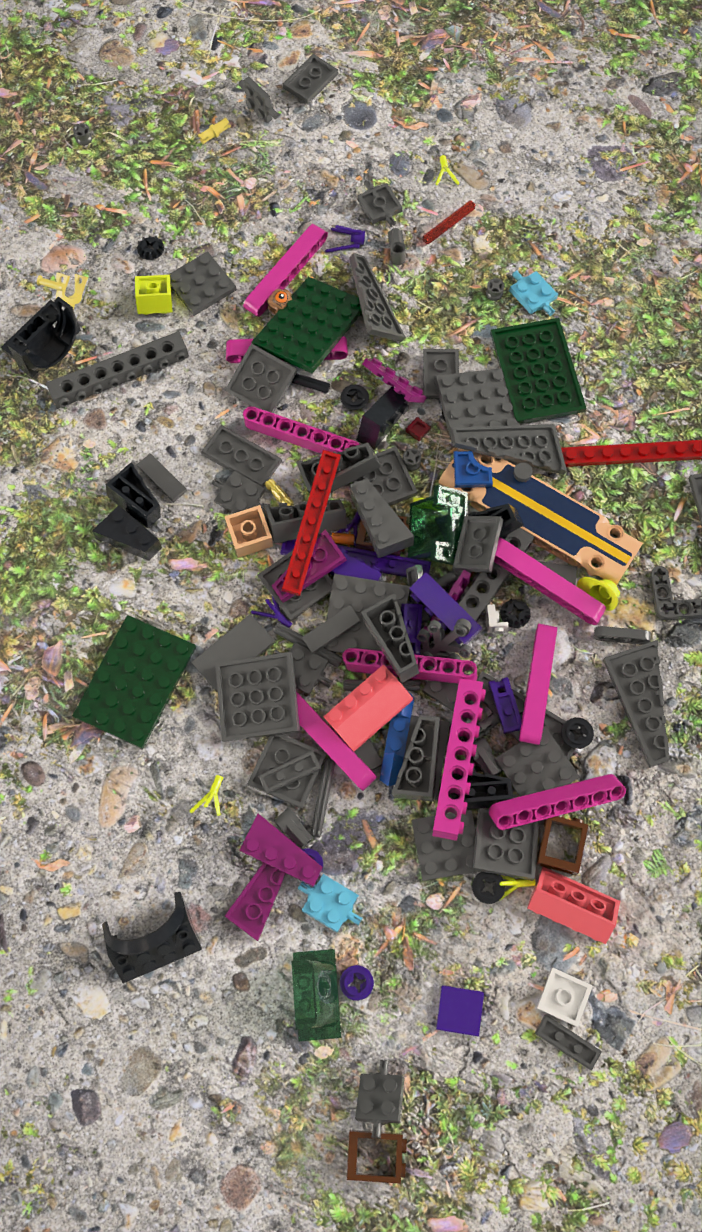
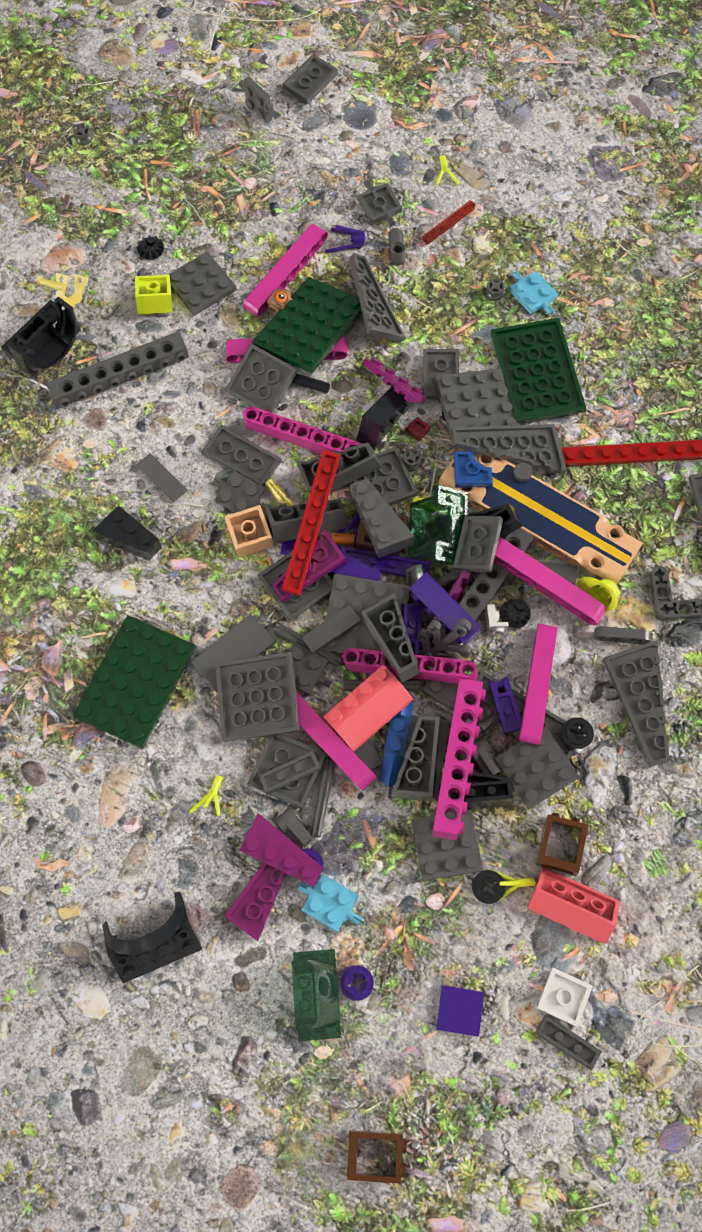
black wedge [105,462,161,528] -> none
light yellow pin [198,118,231,144] -> none
dark purple plant [251,596,293,628] -> none
black gear [340,384,369,411] -> none
dark grey plate [355,1059,405,1139] -> none
dark grey plate [472,808,539,881] -> none
dark pink beam [488,774,626,830] -> none

